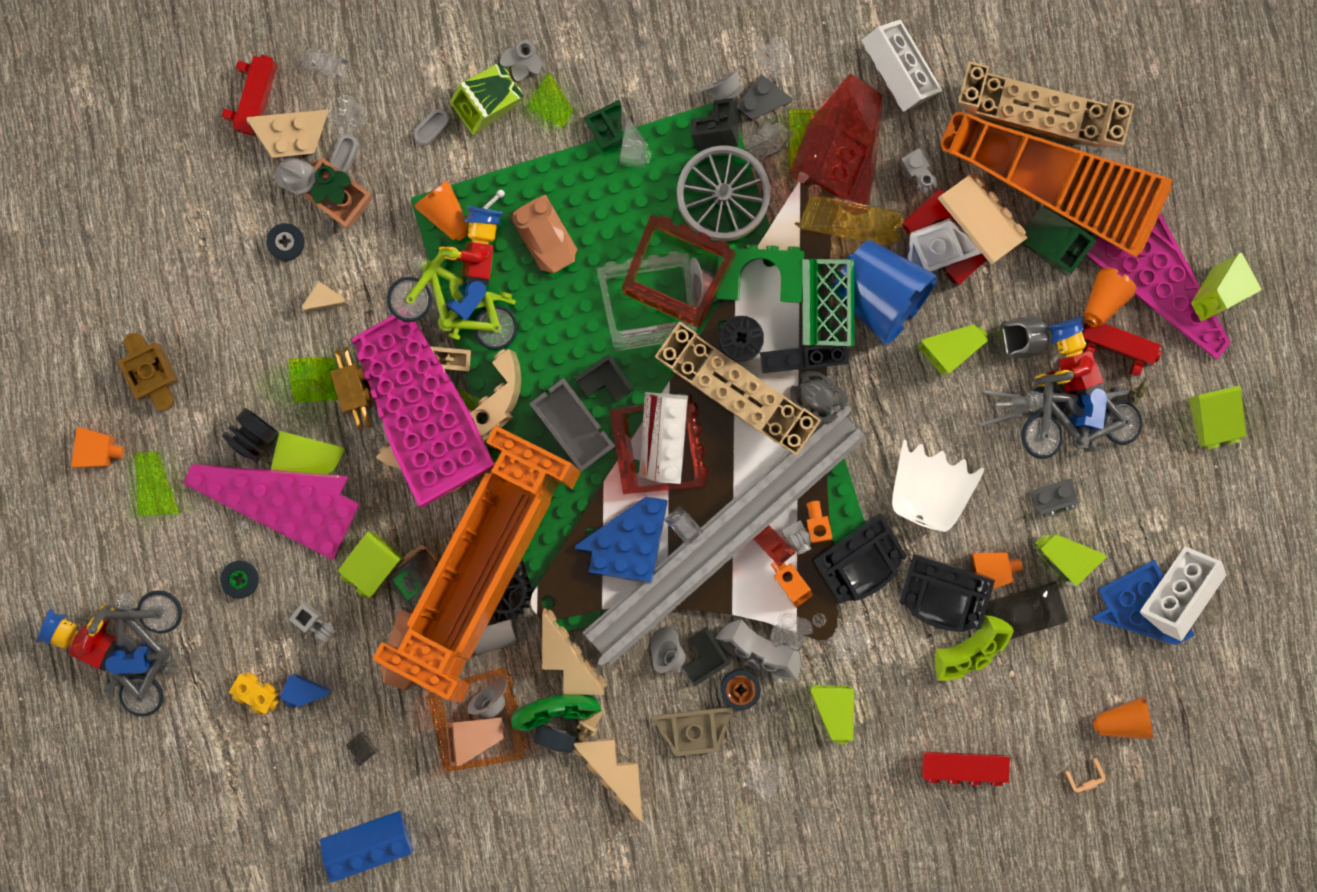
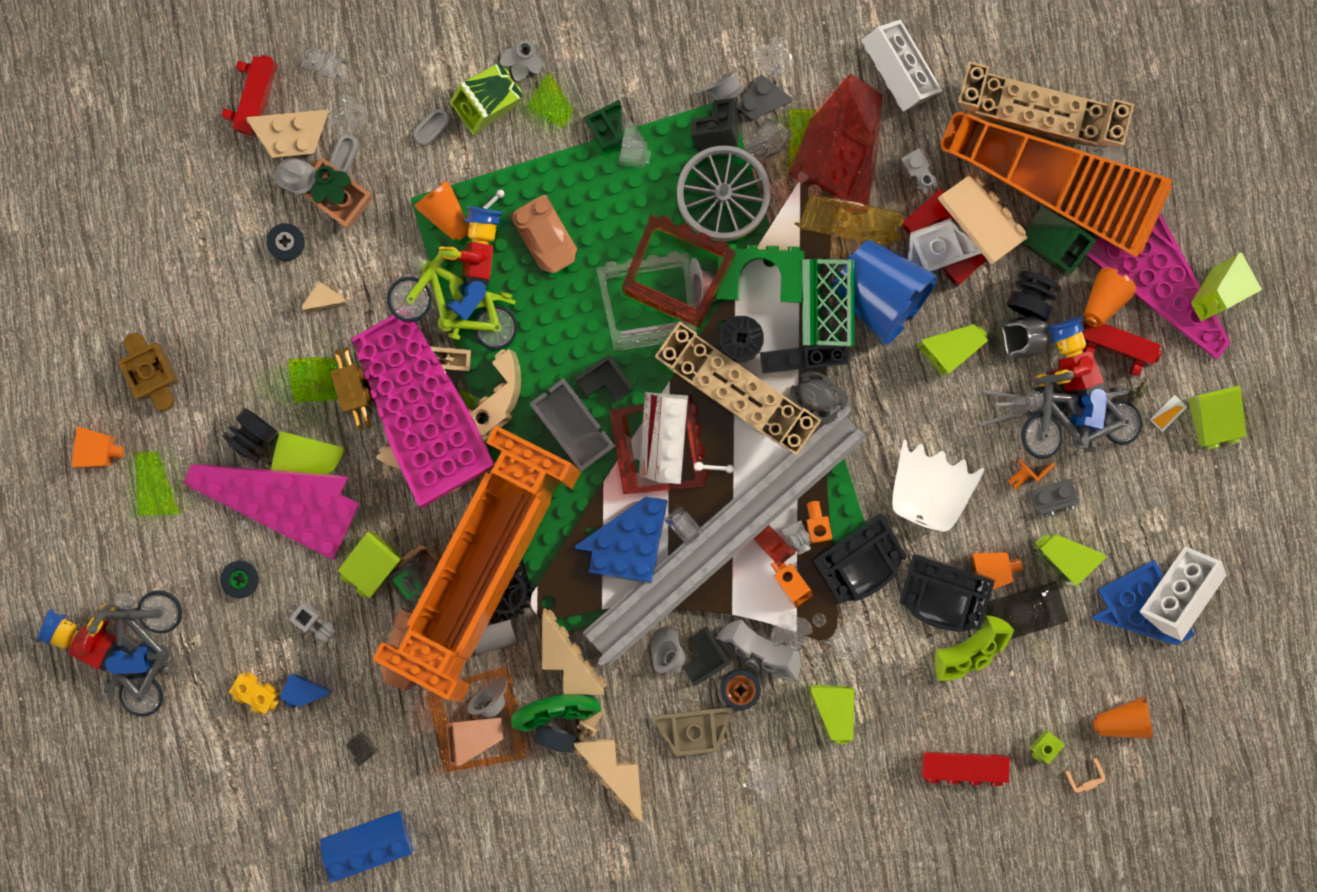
none -> white hinge [694,462,734,473]
none -> black wheel [1006,271,1061,322]
none -> orange bracket [1007,457,1055,490]
none -> lime brick [1029,729,1065,764]
none -> sticker [1150,395,1187,432]

